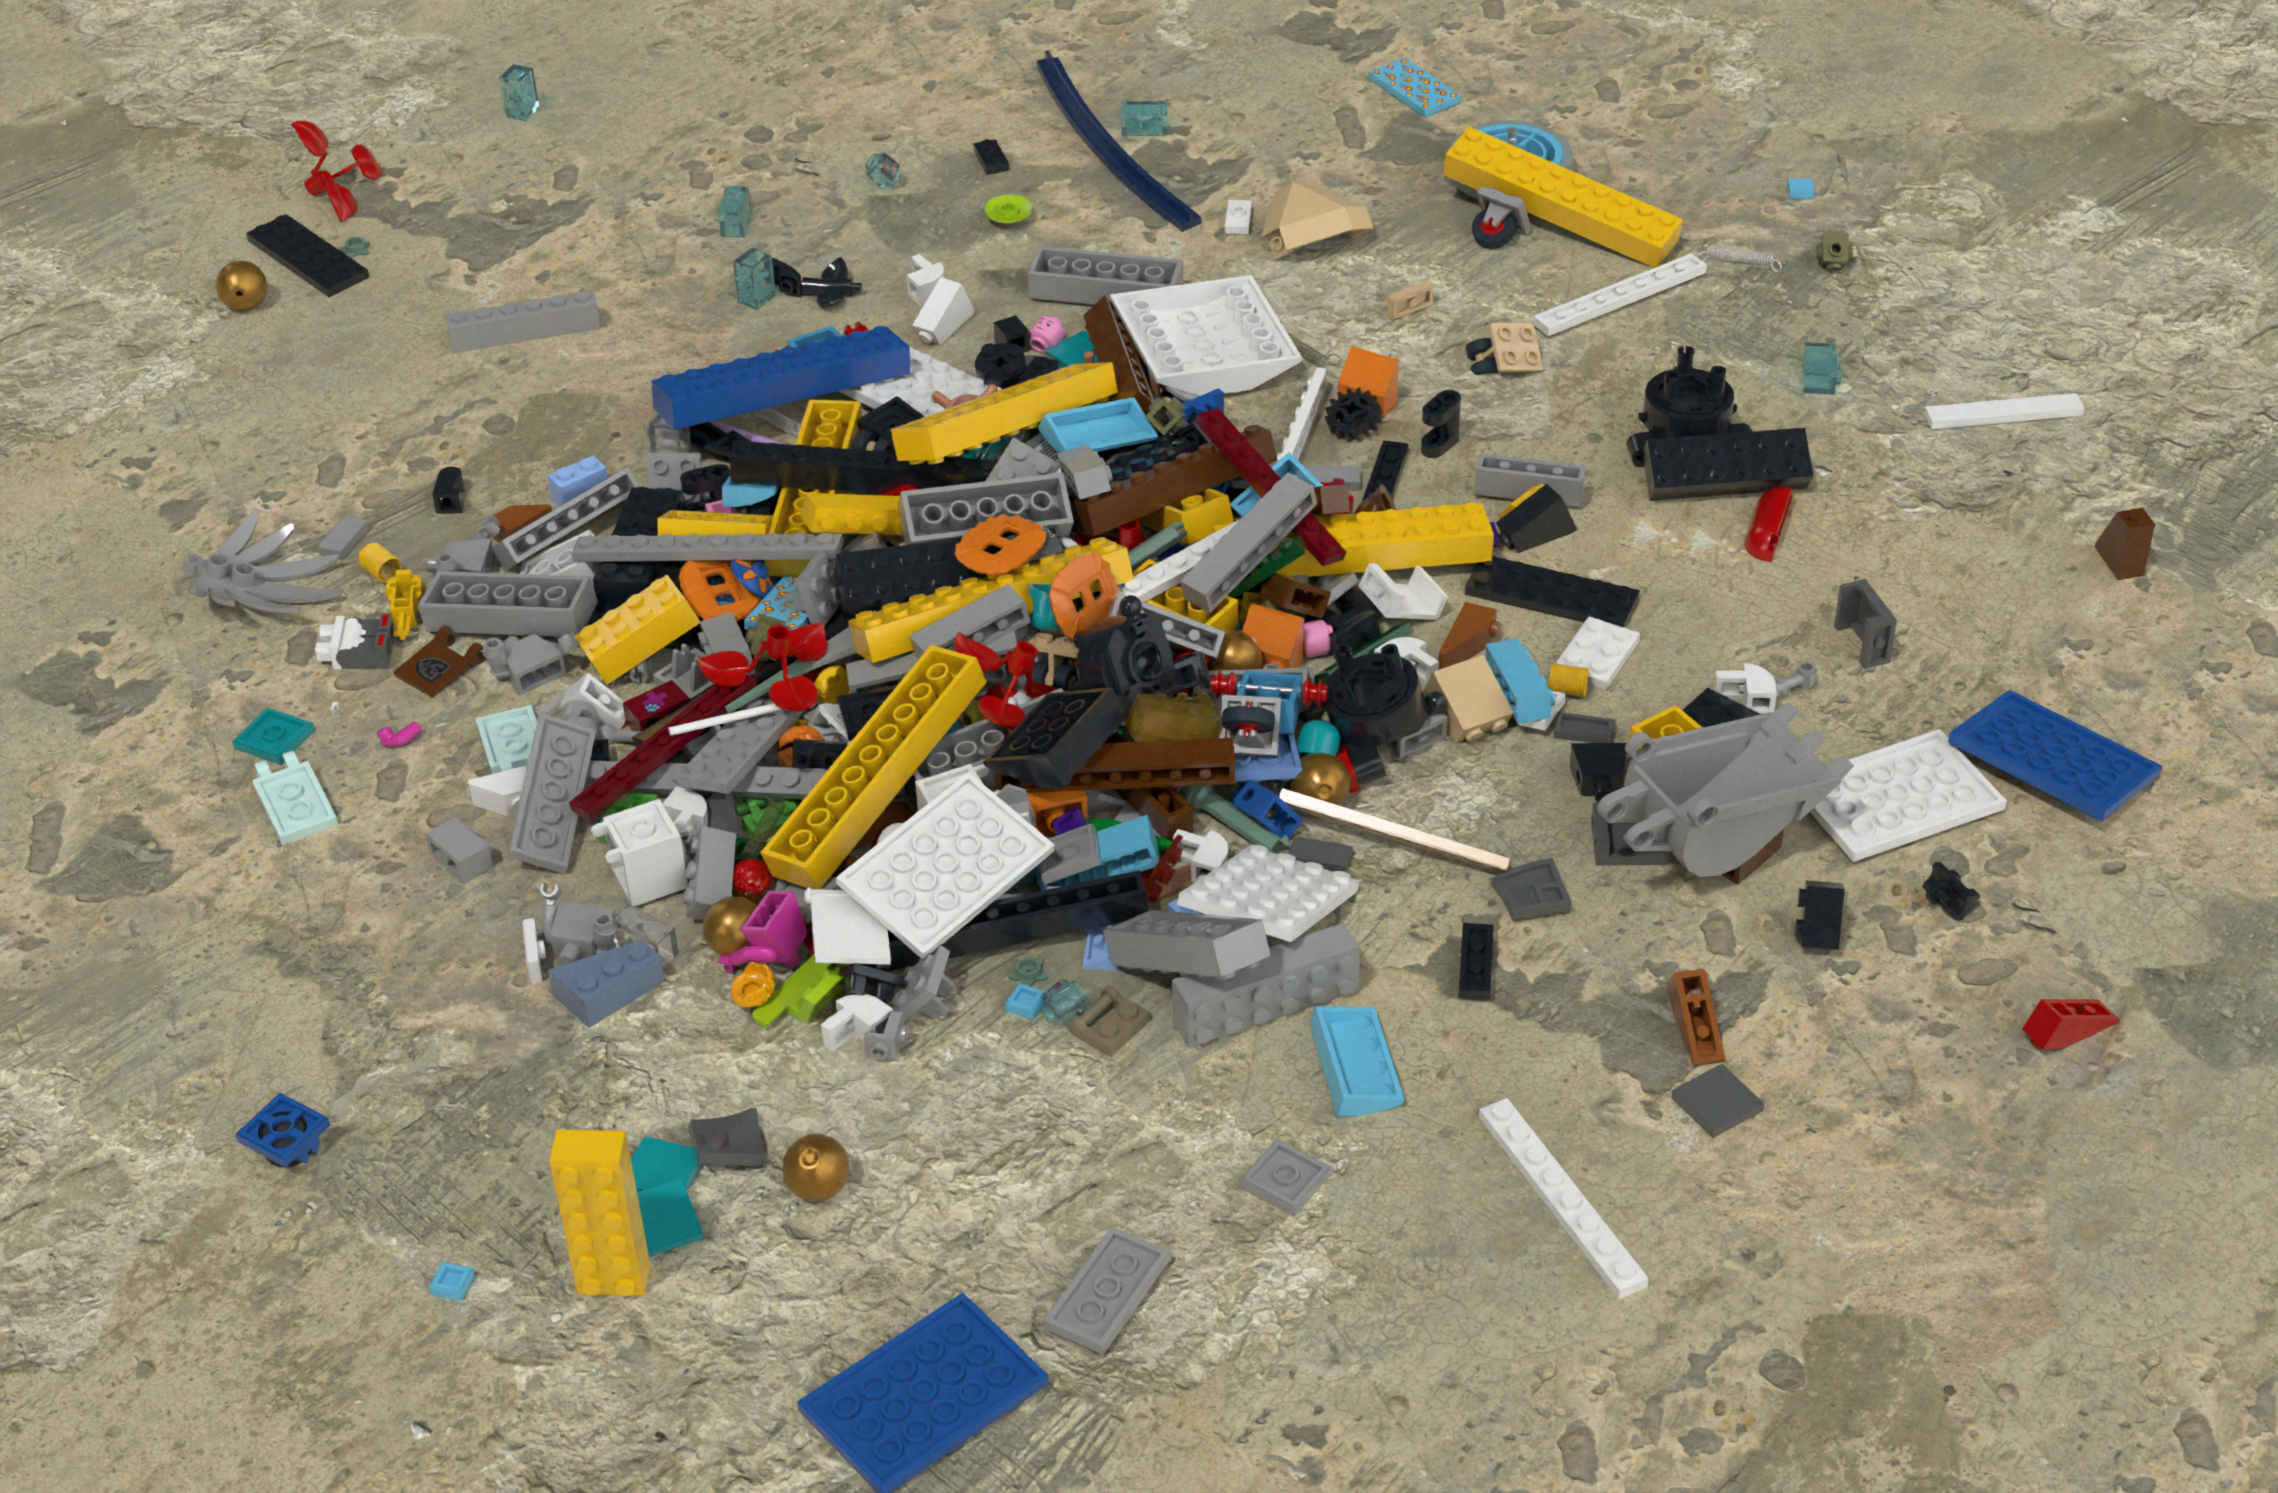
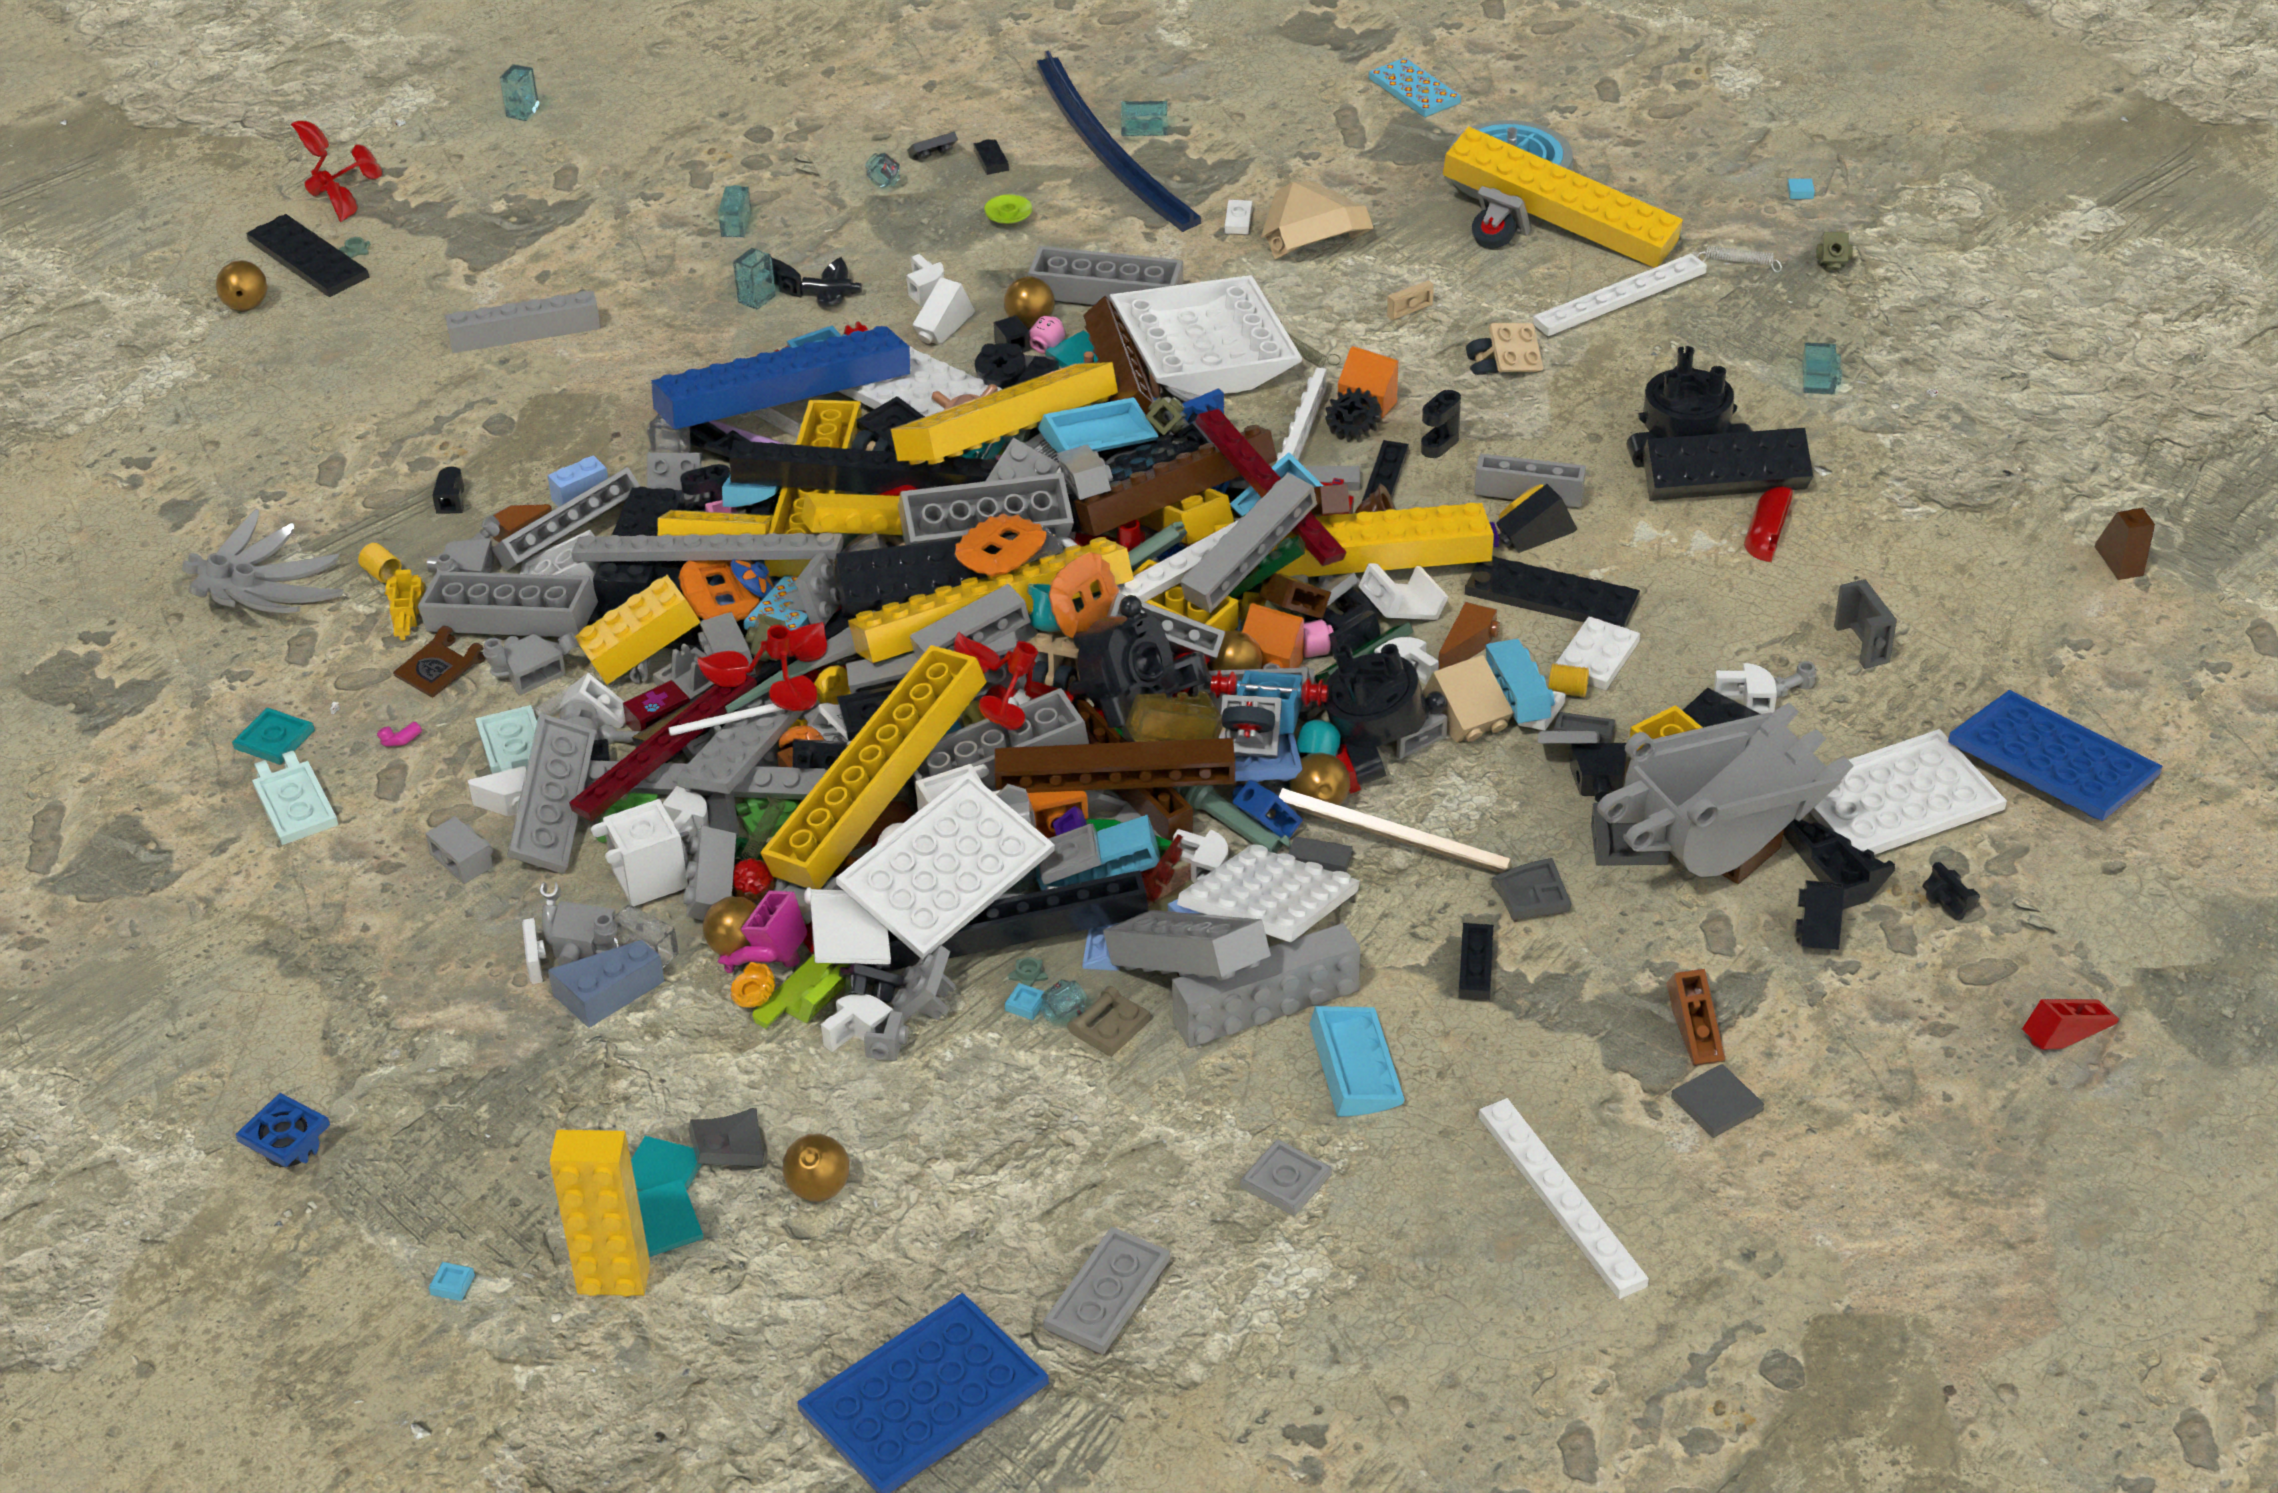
hips [315,613,395,670] -> none
light grey tile [317,515,370,560] -> none
black slope [983,687,1127,789] -> none
white tile [1924,393,2085,430] -> none
none -> black plate [907,131,958,160]
none -> pearl gold piece [1004,276,1055,328]
none -> light grey tile [1538,731,1600,743]
none -> black wedge [1783,819,1895,909]

